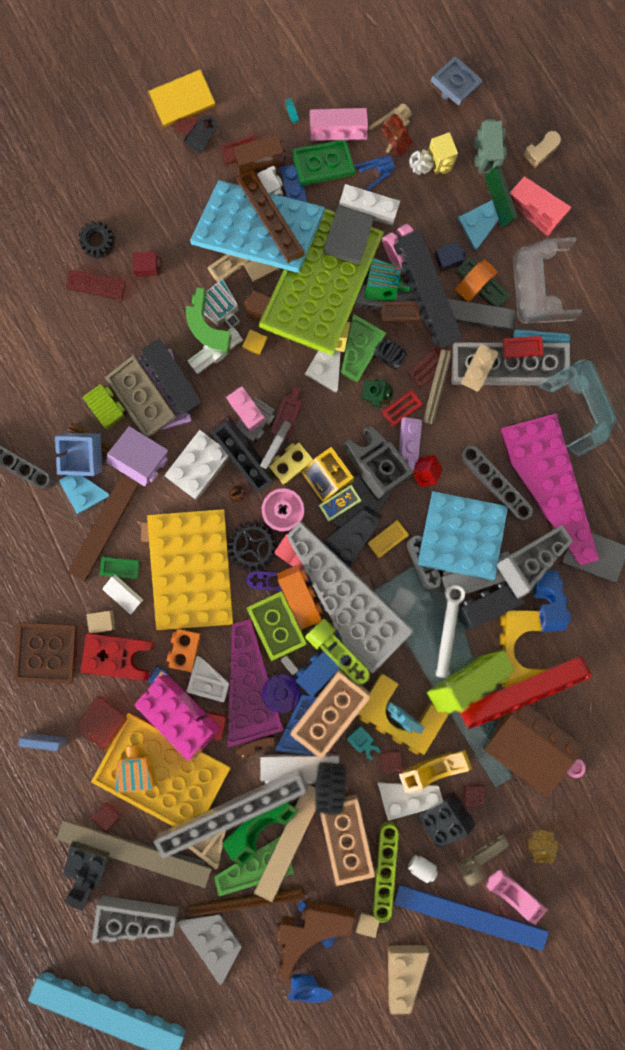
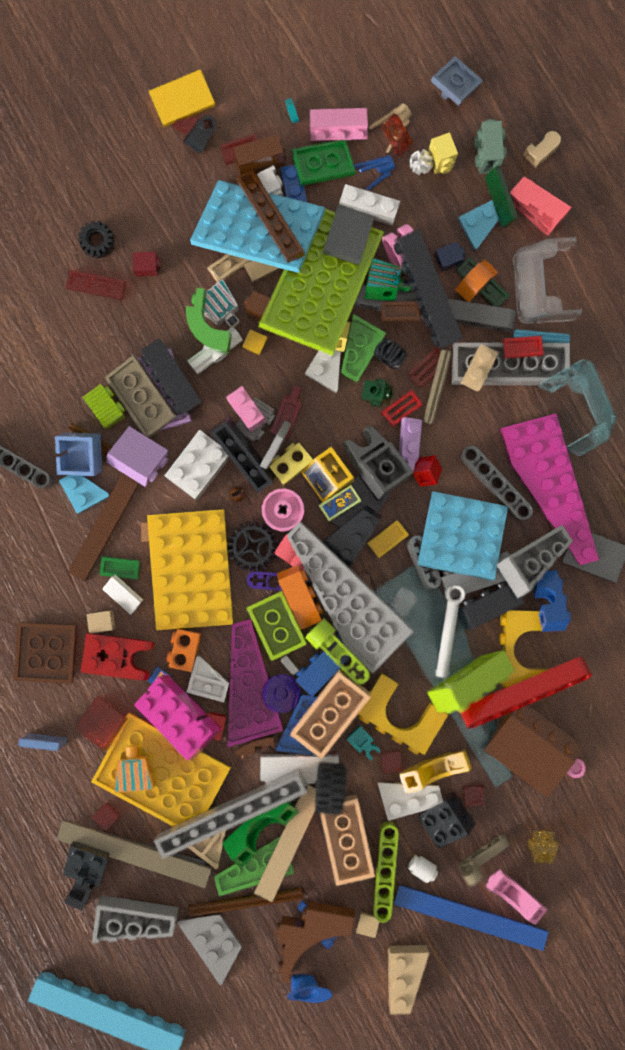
medium azure wing [386,702,425,734] -> none

